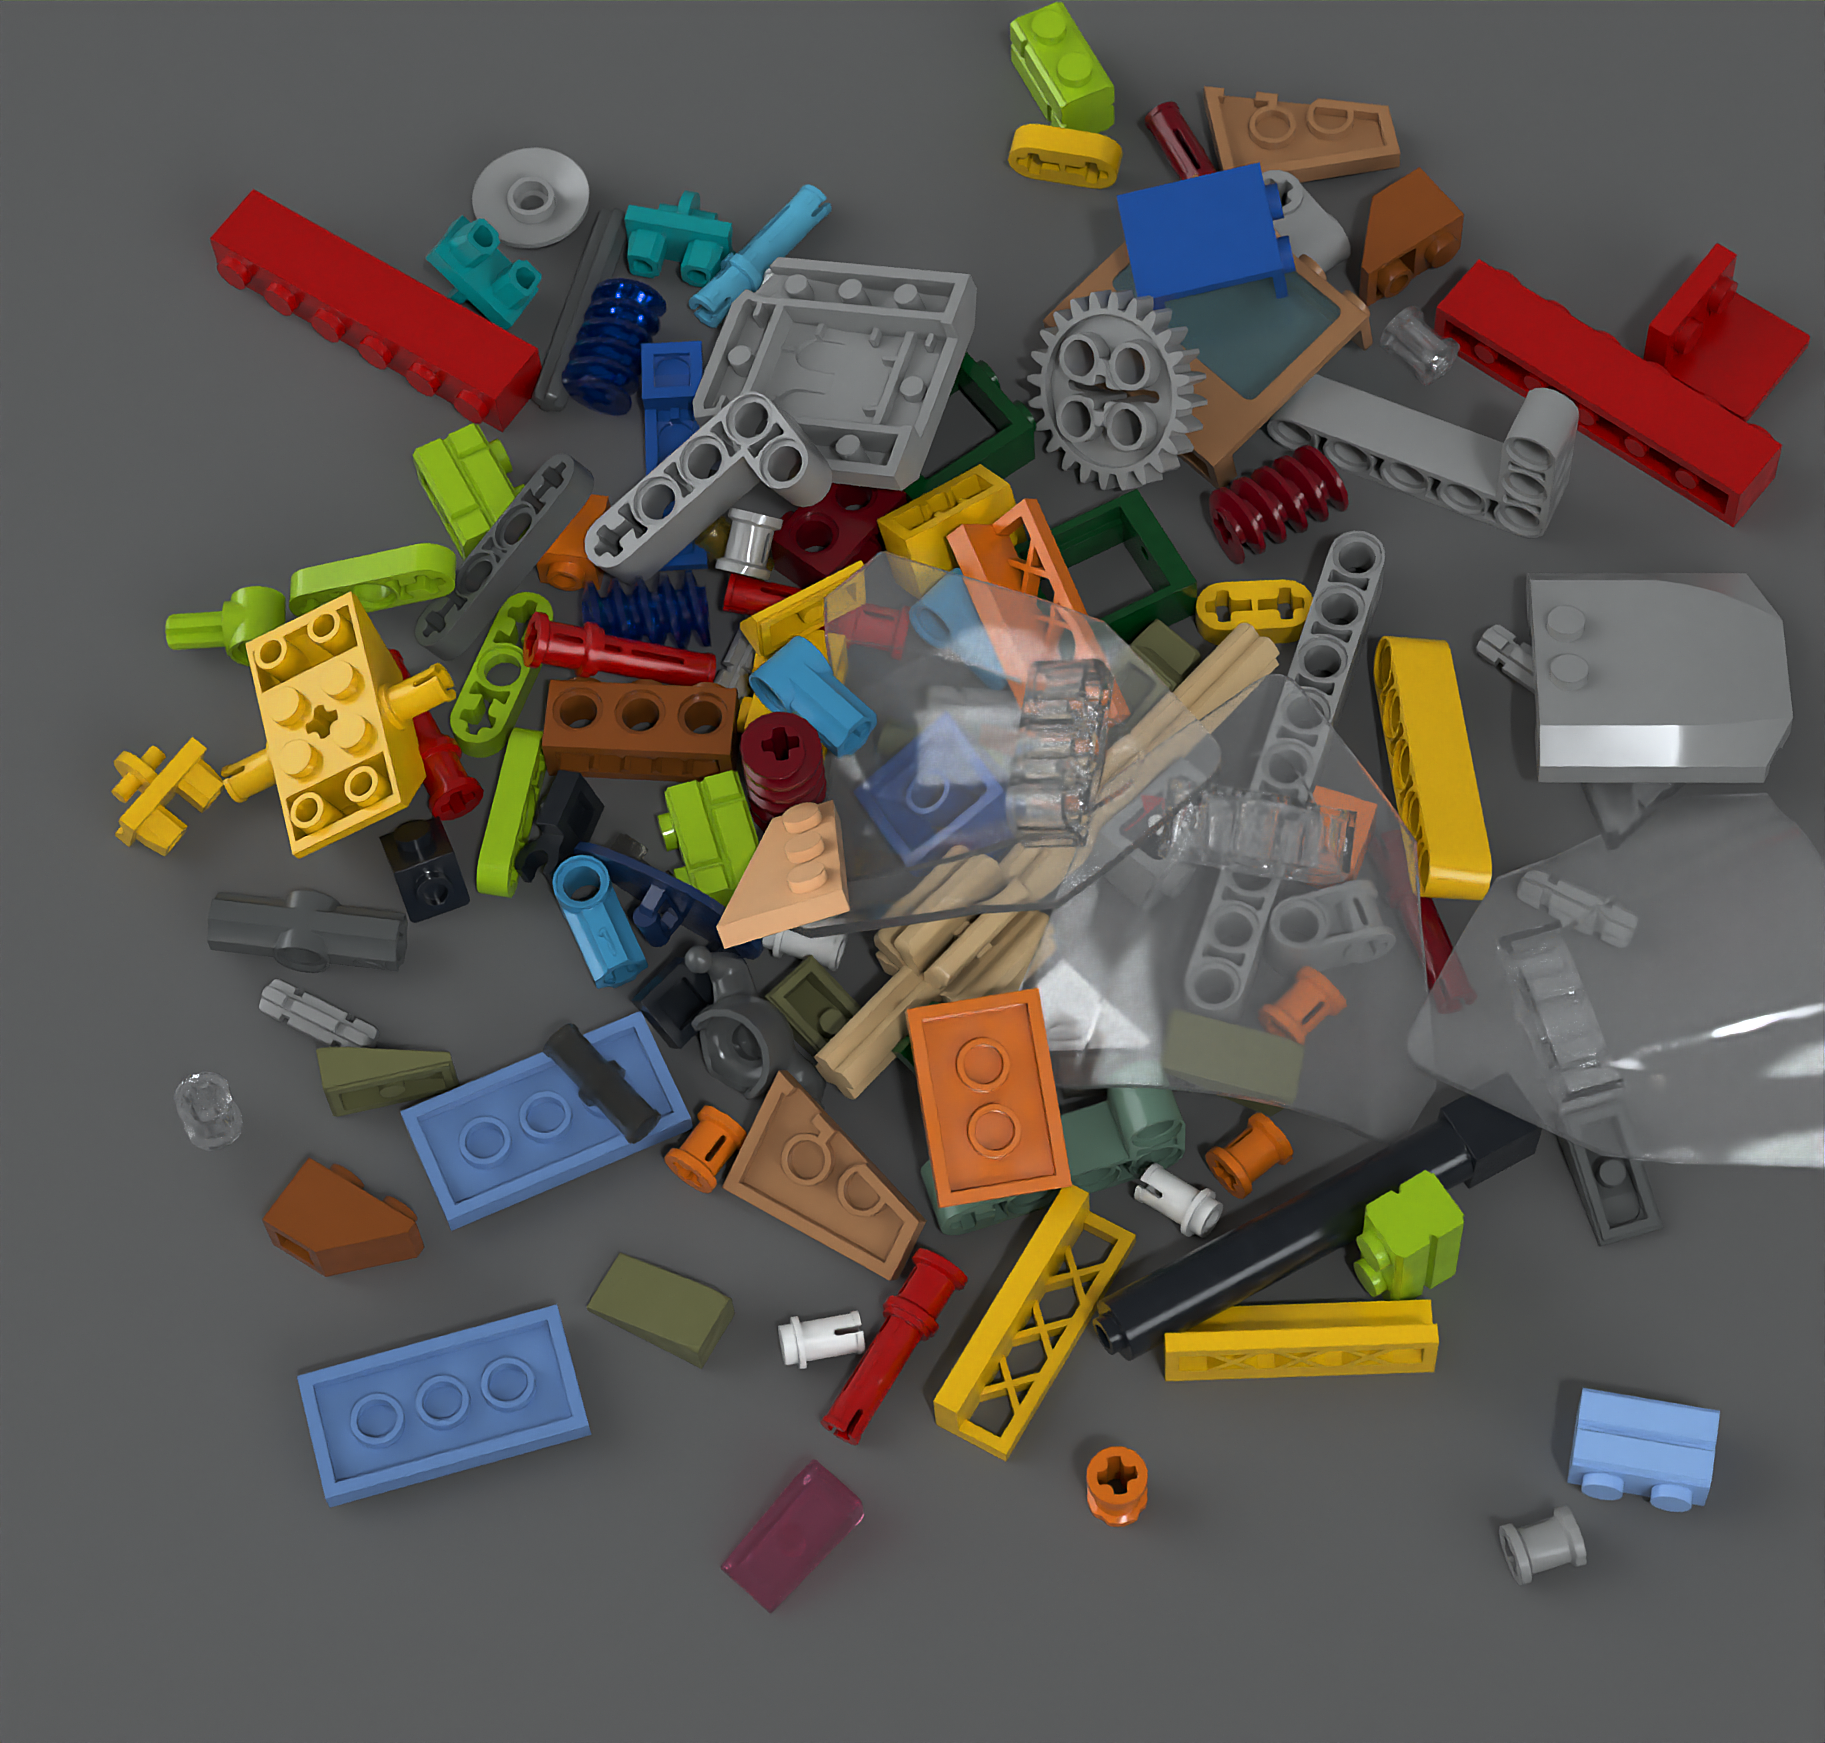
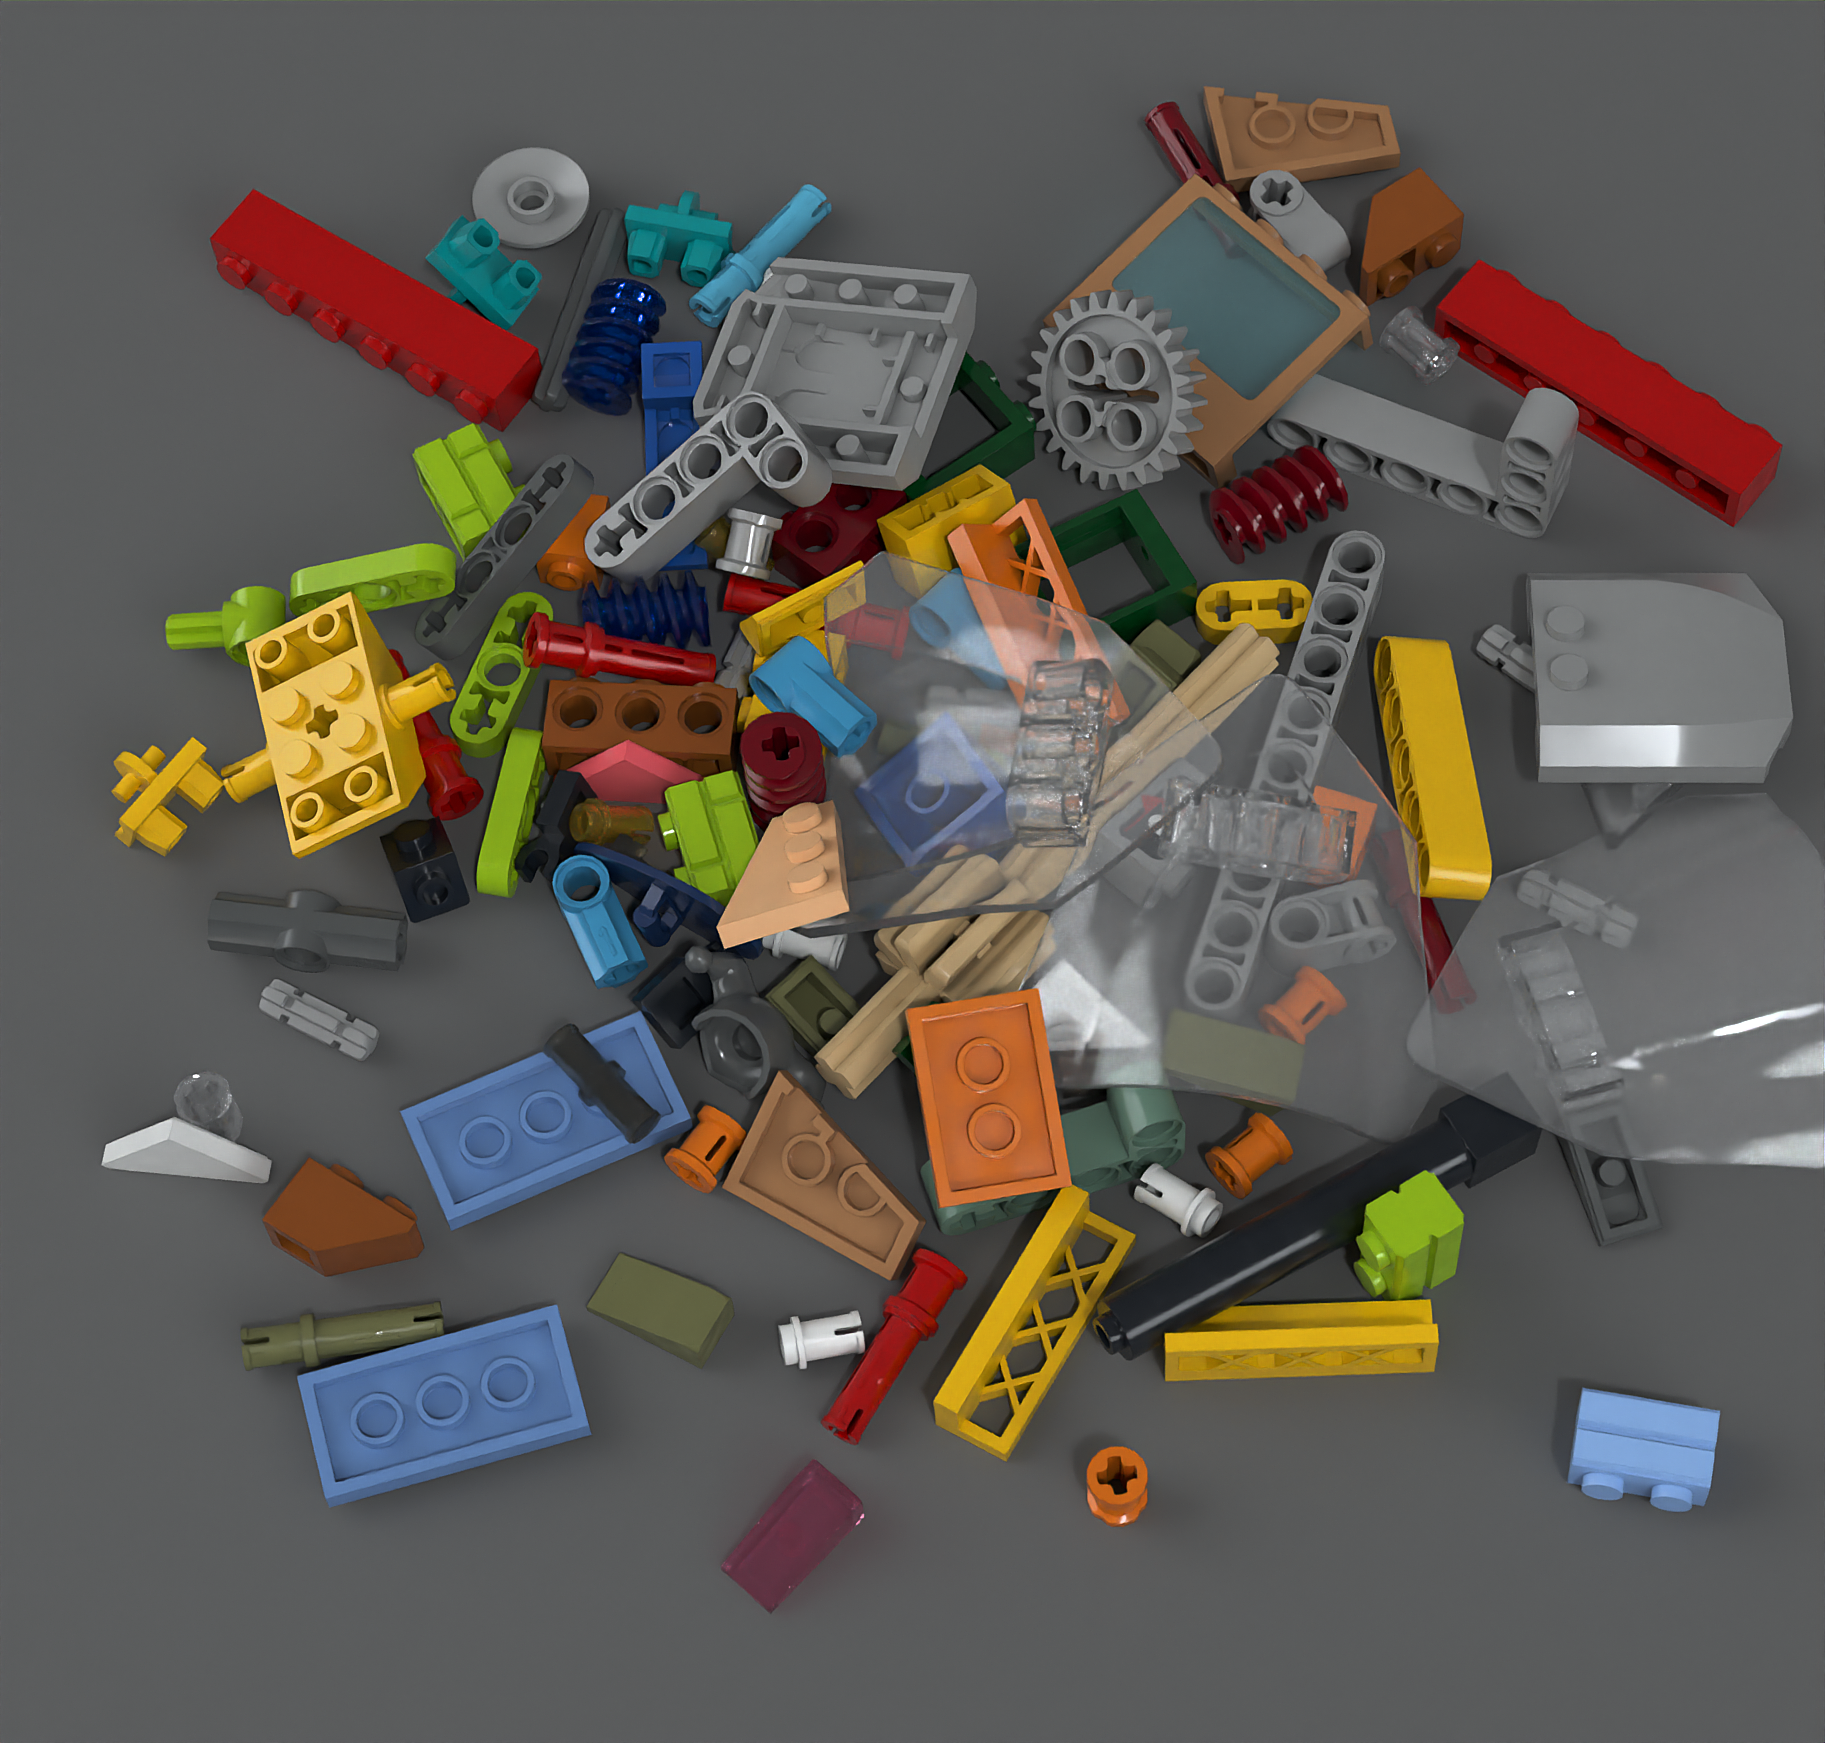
olive slope [316,1047,460,1117] -> none
yellow beam [1008,124,1123,189] -> none
lime brick [1010,2,1115,133] -> none
blue panel [1116,162,1296,324] -> none
light grey bush [1499,1505,1587,1586] -> none
red bracket [1643,243,1810,423] -> none
none -> white tile [102,1117,272,1183]
none -> olive pin [240,1301,446,1371]
none -> coral tile [553,740,705,804]
none -> clear yellow pin [569,798,654,847]

